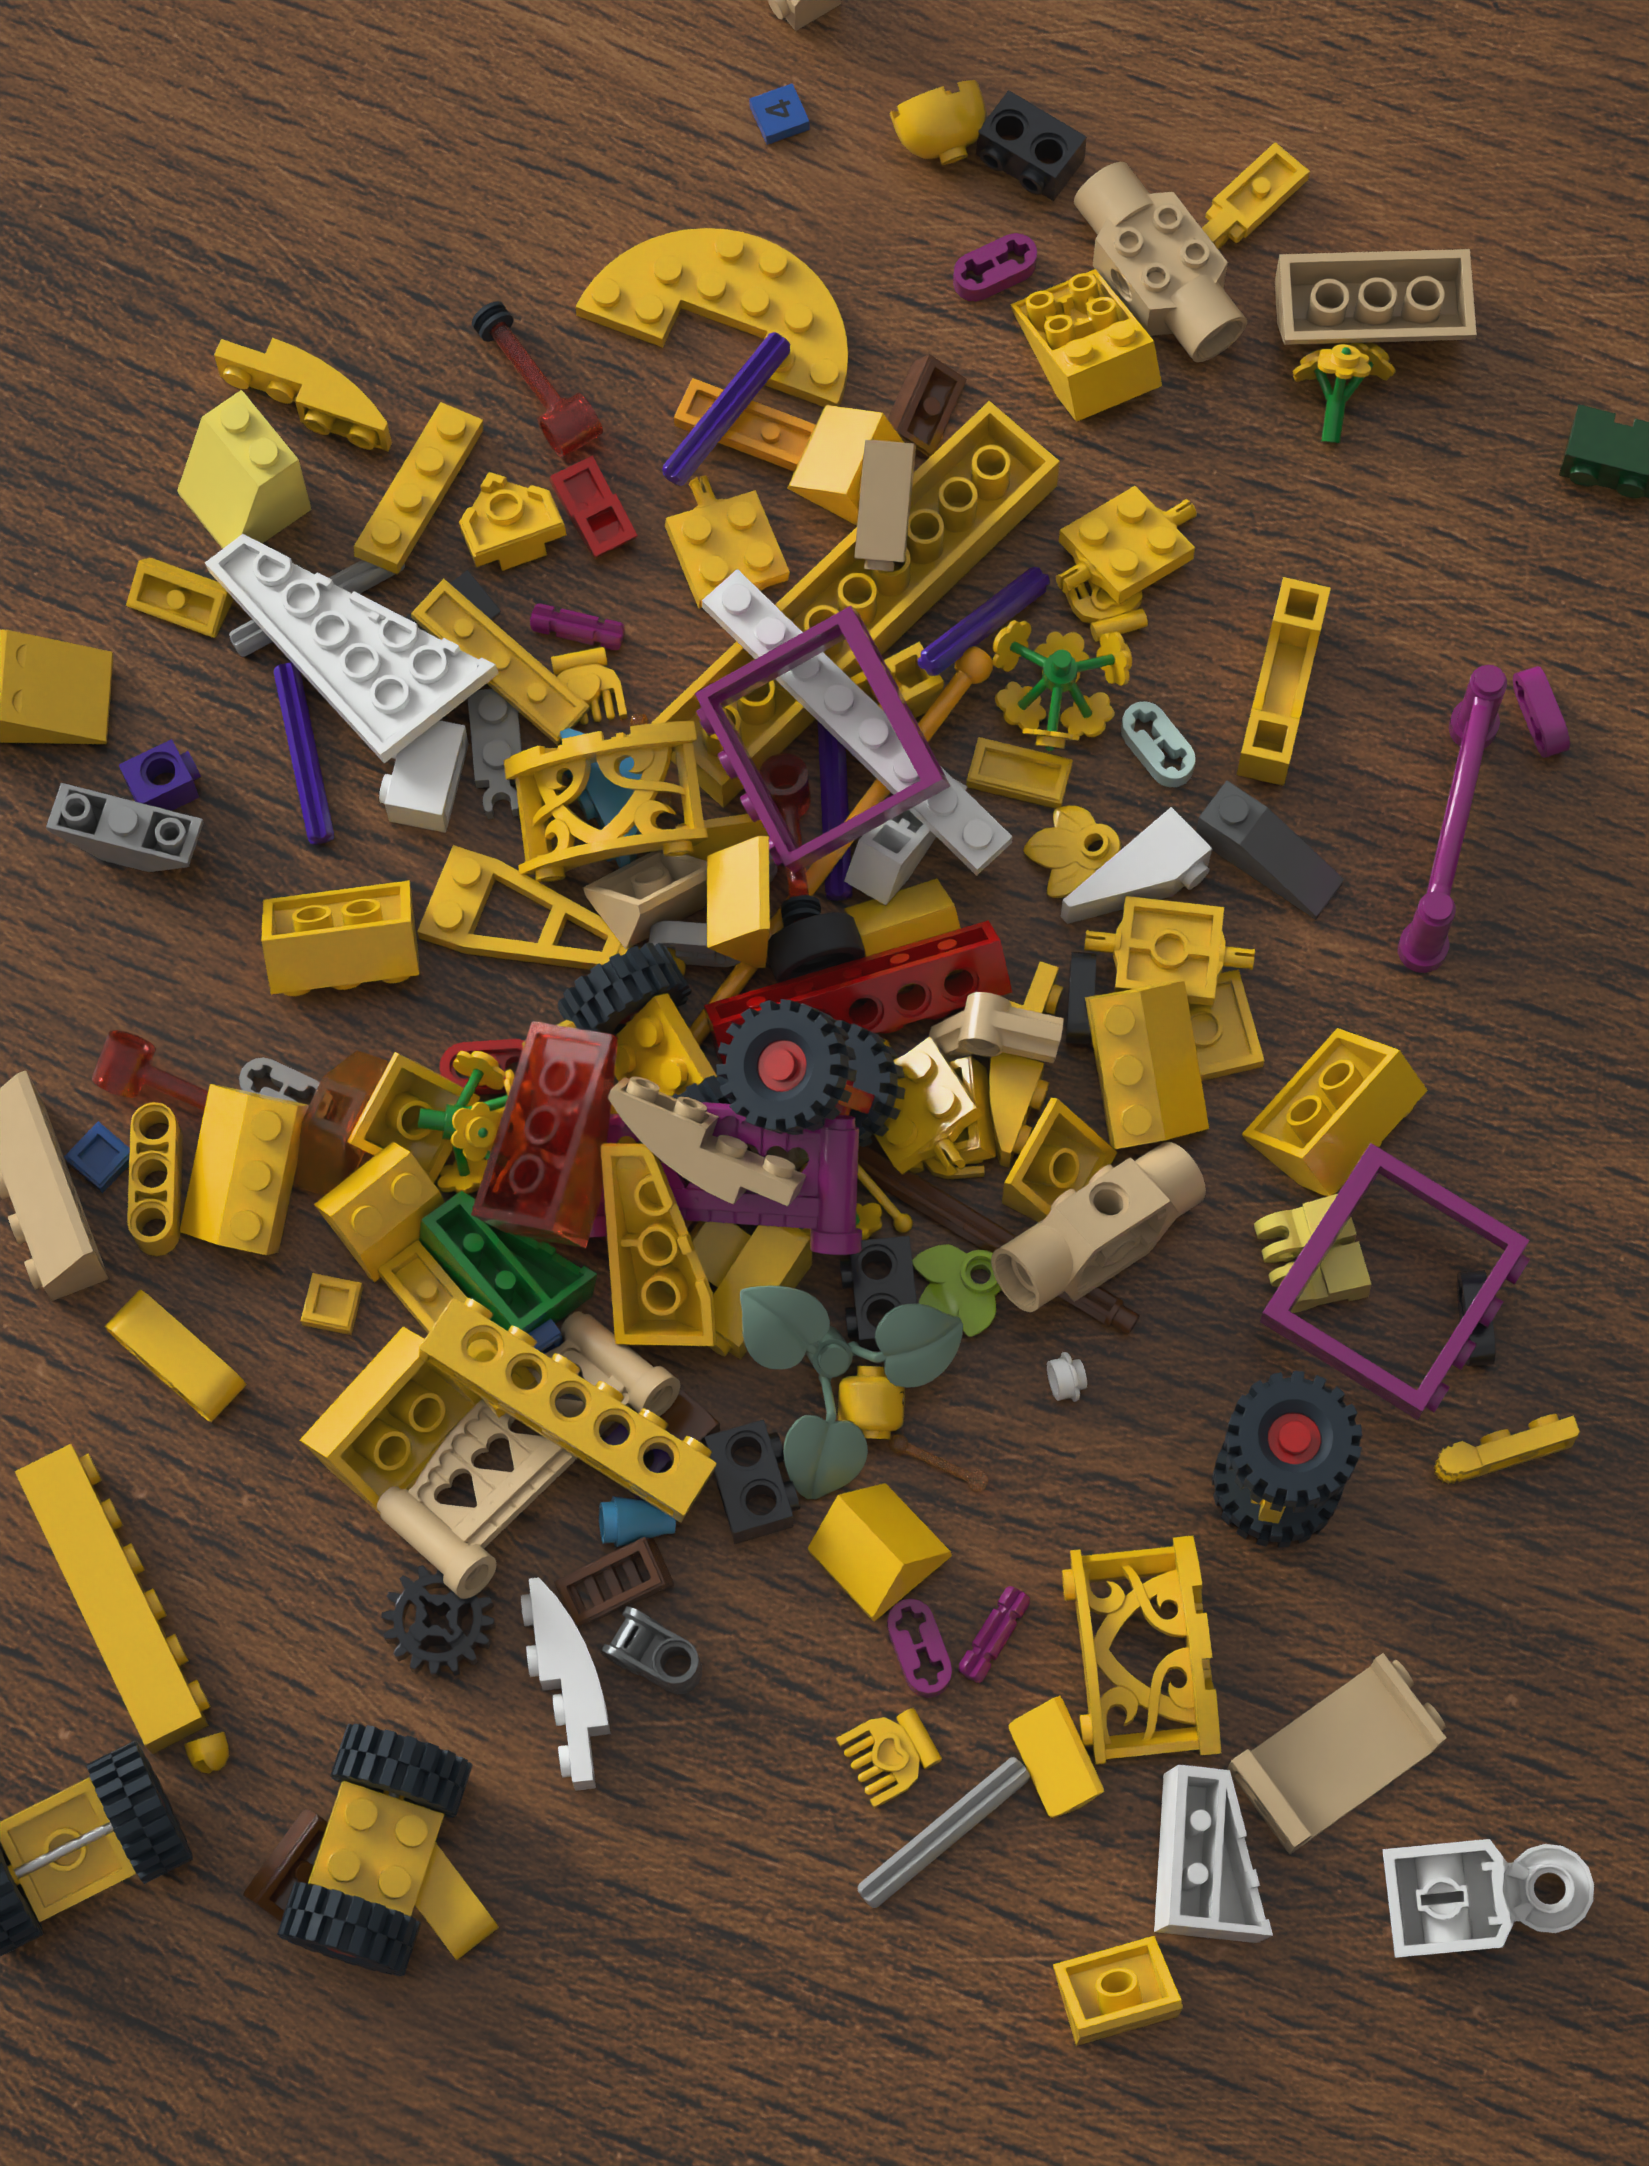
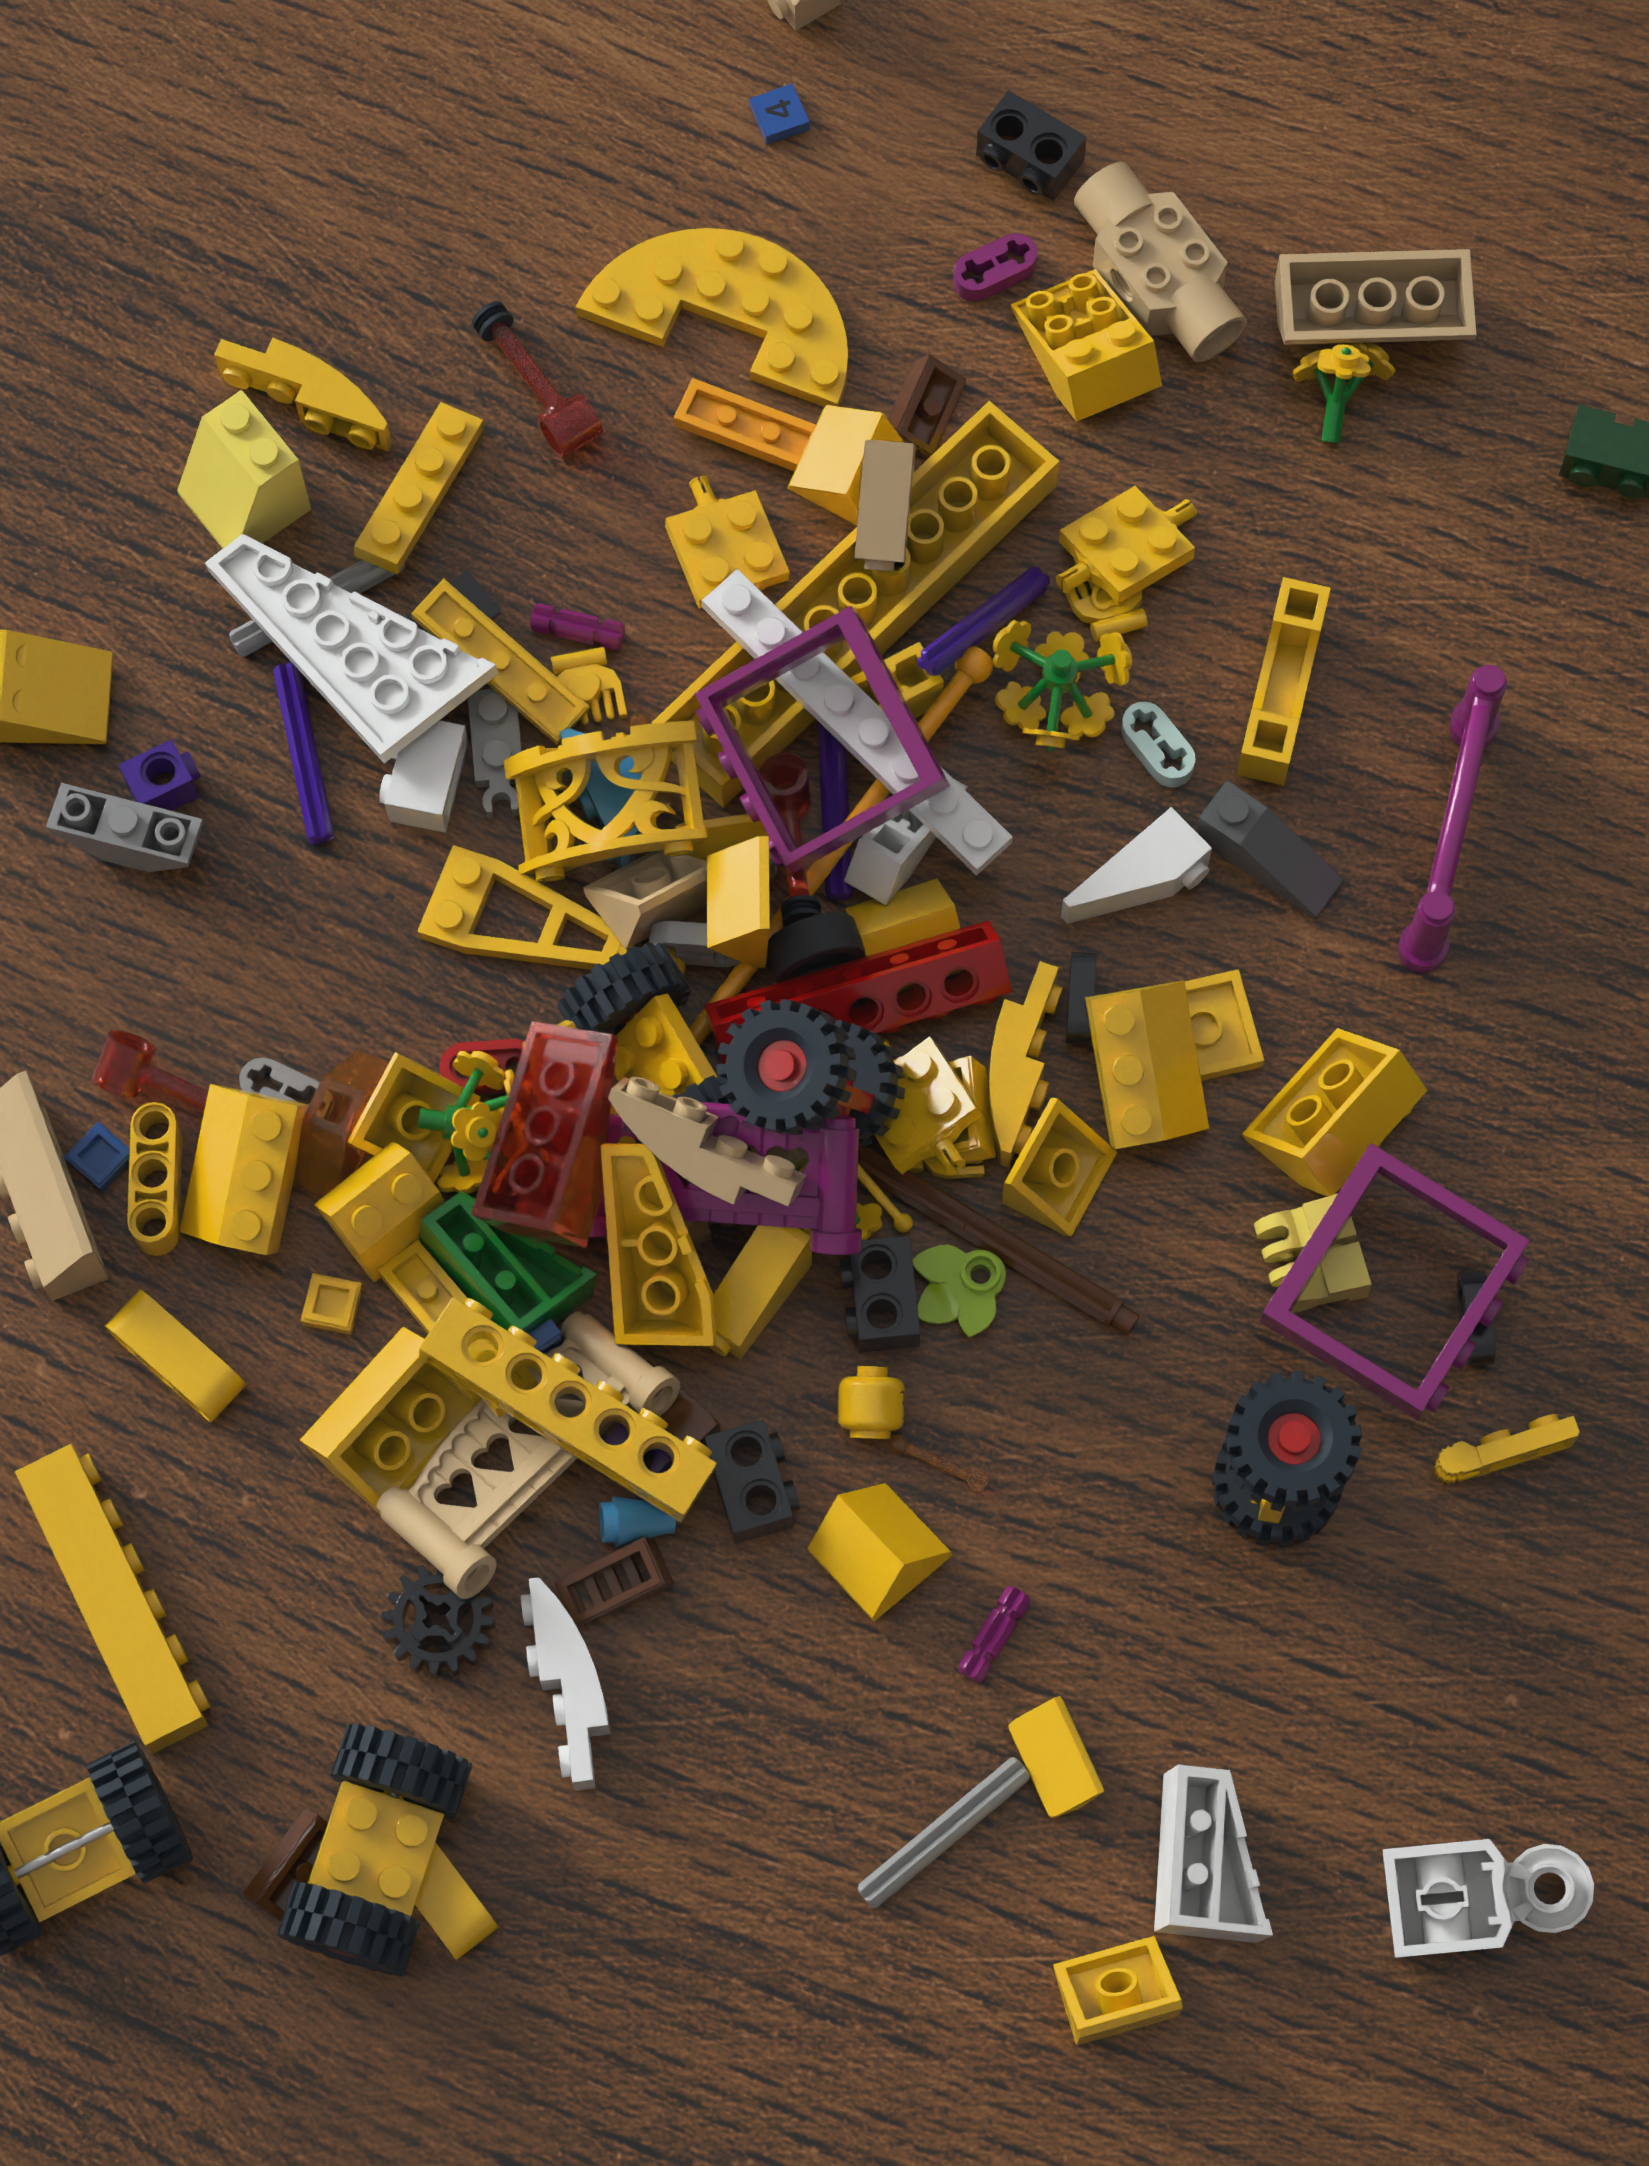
yellow slope [126,558,234,638] -> none
yellow hinge [184,1732,229,1774] -> none
yellow slope [261,880,419,996] -> none
yellow plate [459,472,567,571] -> none
red slope [549,455,638,558] -> none
dark grey piece [600,1606,702,1694] -> none
dark purple axle [662,332,790,486] -> none
yellow brick [689,1221,752,1287] -> none
sand green plant [740,1285,963,1499] -> none
yellow piece [836,1708,942,1809] -> none
magenta beam [887,1599,952,1698] -> none
yellow cylinder [889,80,987,165] -> none
tan piece [929,992,1064,1063] -> none
yellow tile [966,737,1073,808] -> none
tan brick [991,1142,1206,1312] -> none
yellow plate [1023,805,1121,898] -> none
white plate [1047,1352,1087,1402] -> none
yellow fence [1062,1536,1221,1764] -> none
yellow plate [1084,896,1255,1006] -> none
yellow hinge [1202,143,1310,249] -> none
tan panel [1227,1653,1447,1855] -> none
magenta beam [1513,666,1570,758] -> none

